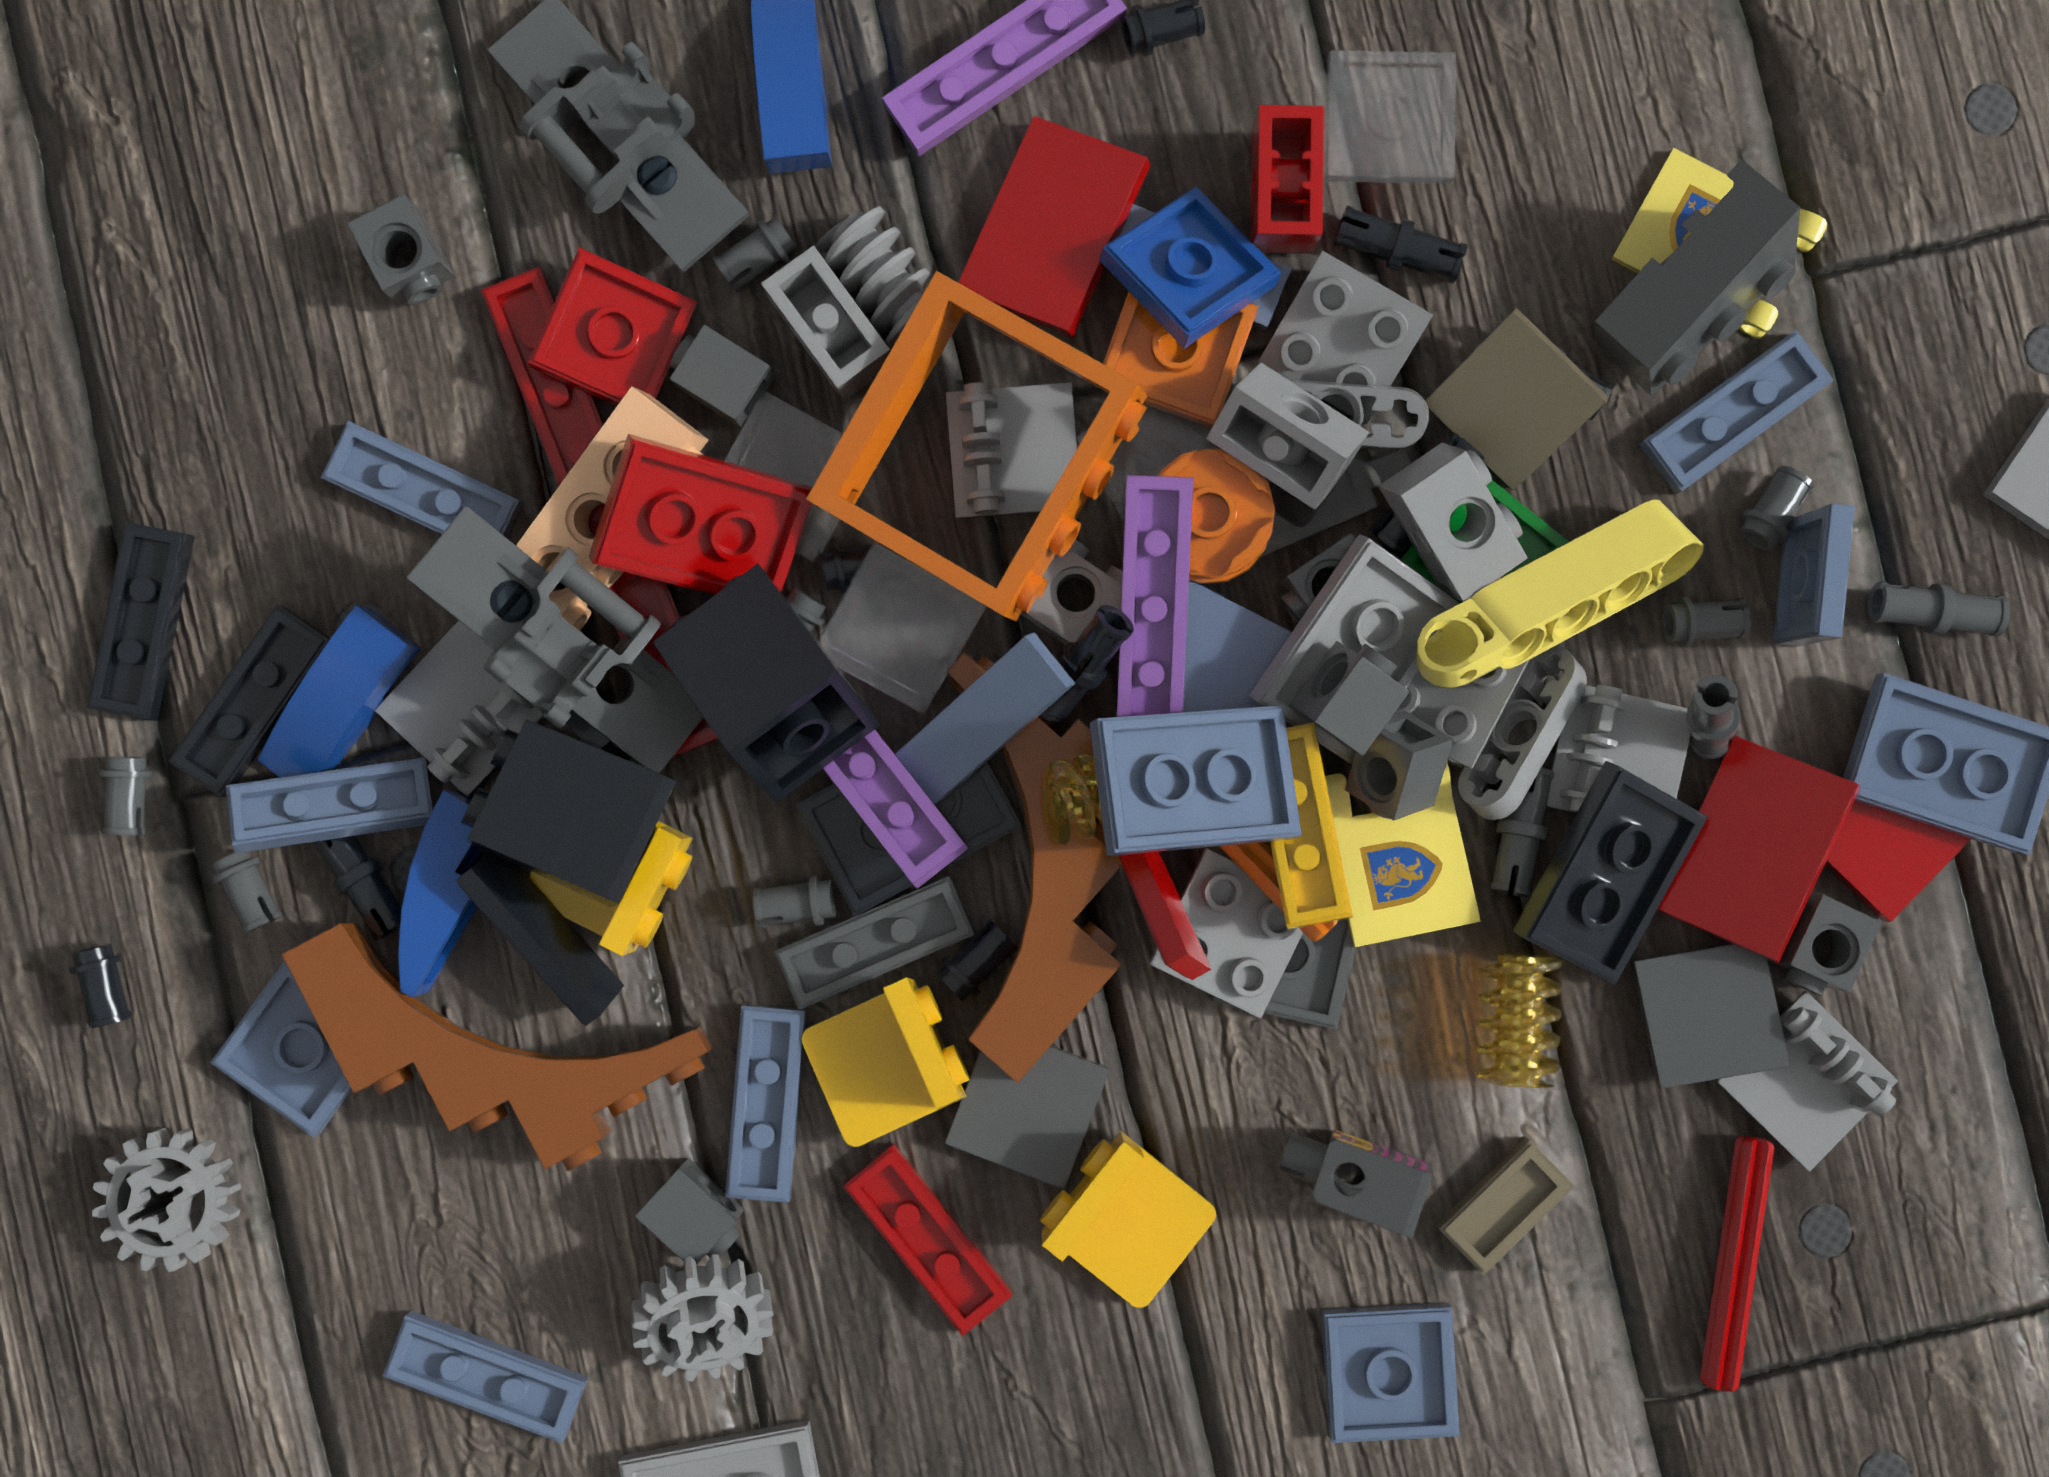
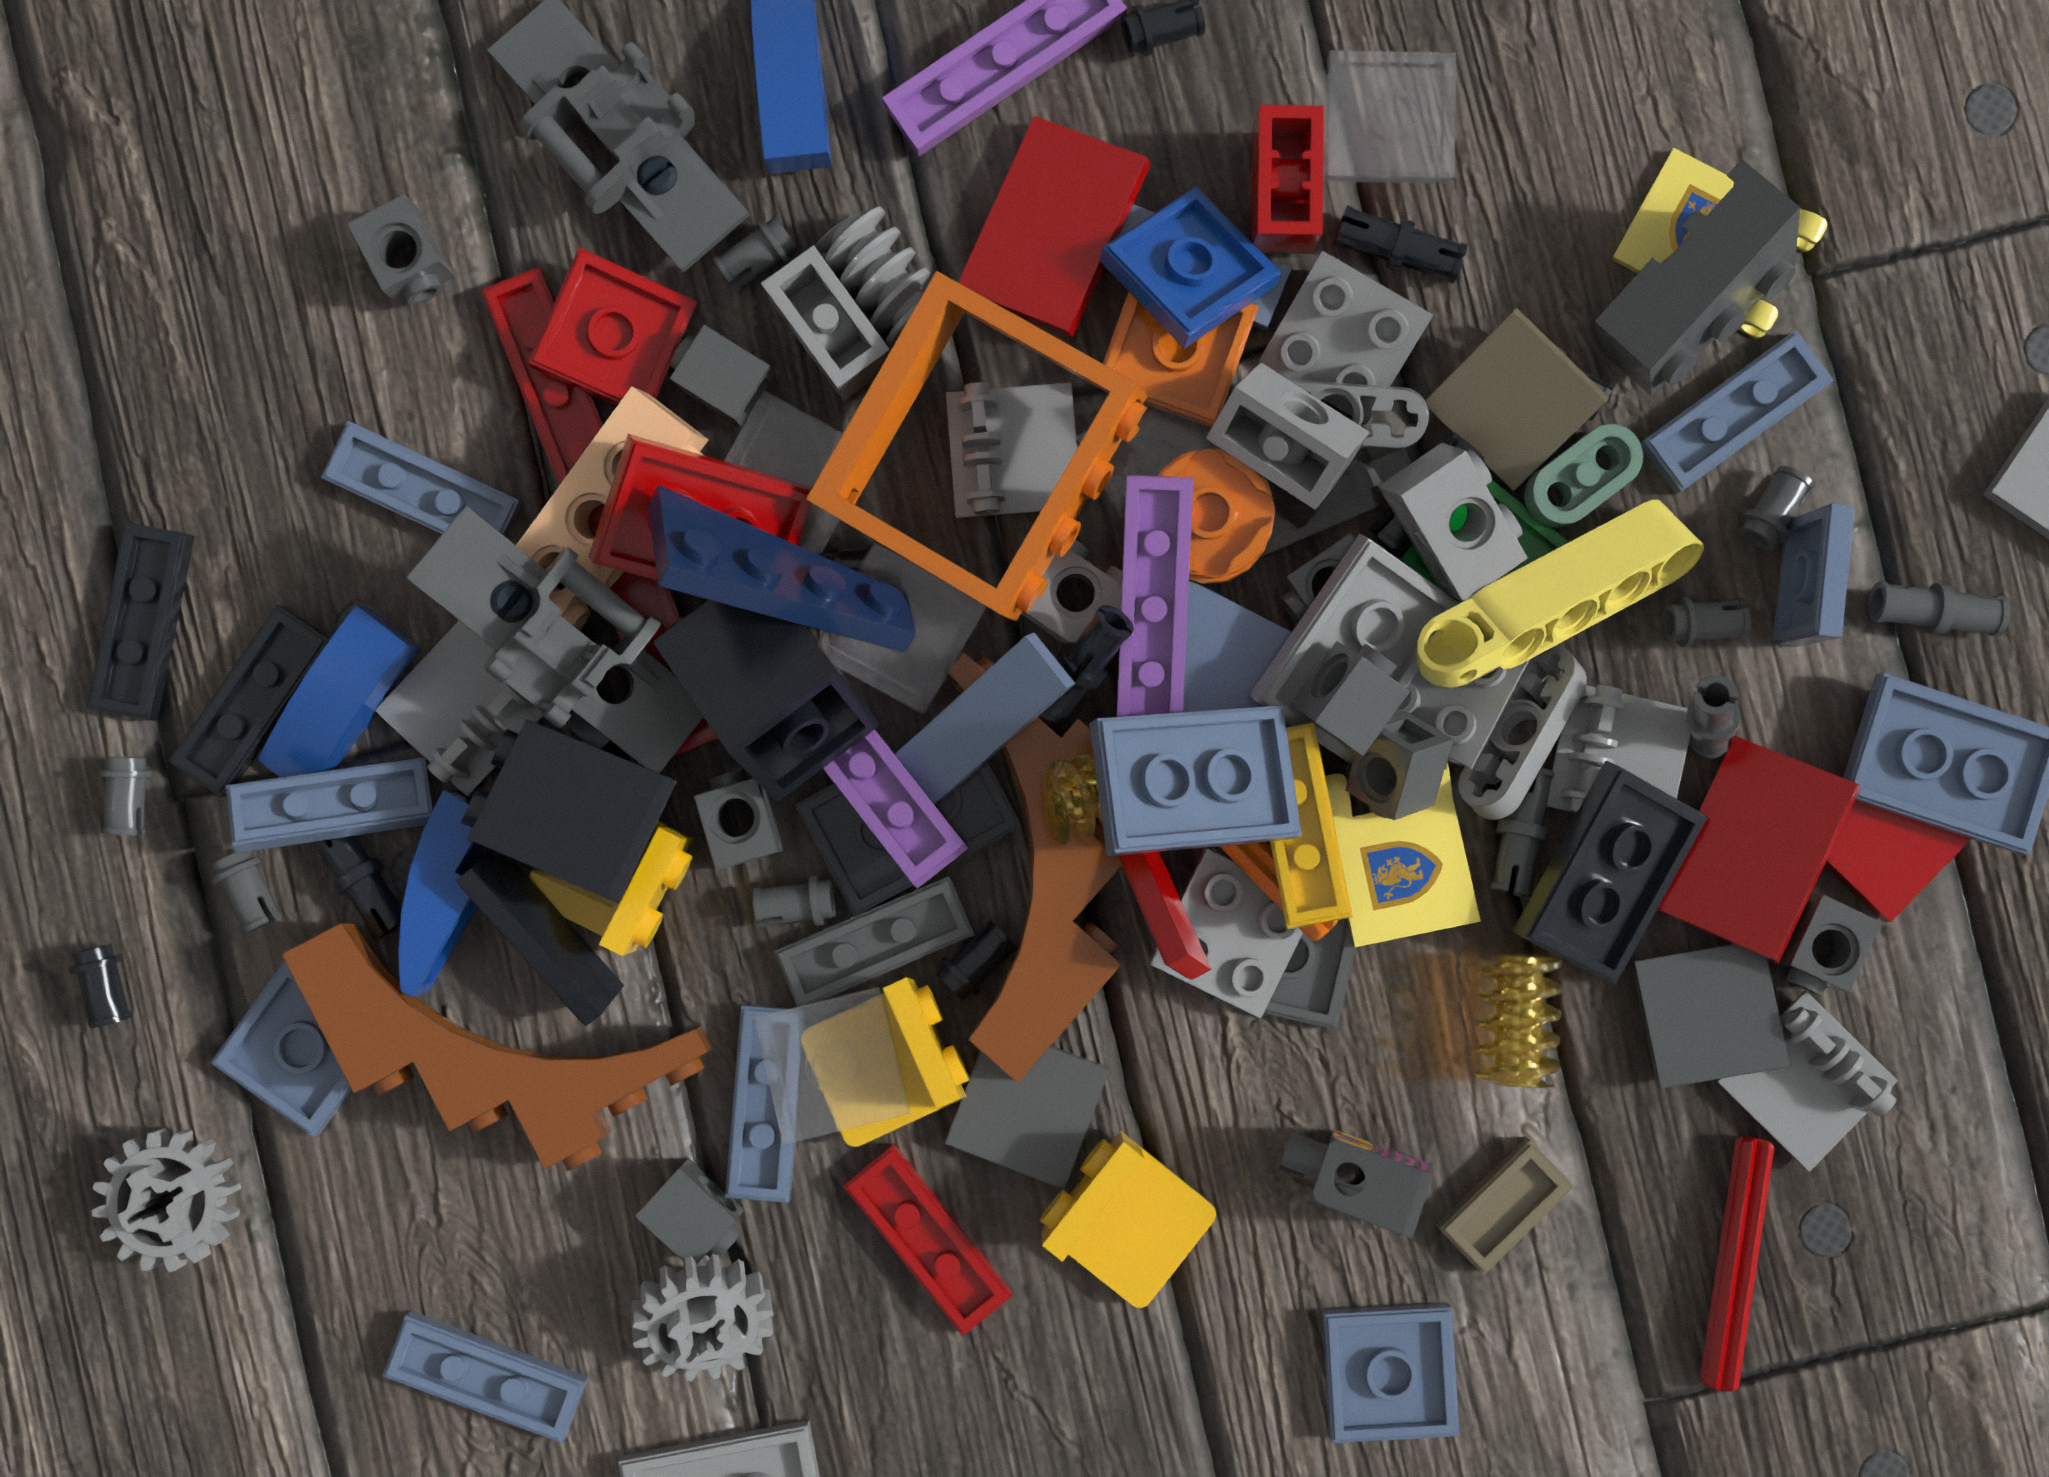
none -> dark blue wing [648,485,917,653]
none -> dark grey brick [694,769,785,870]
none -> clear tile [754,987,911,1145]
none -> sand green plate [1524,424,1643,528]

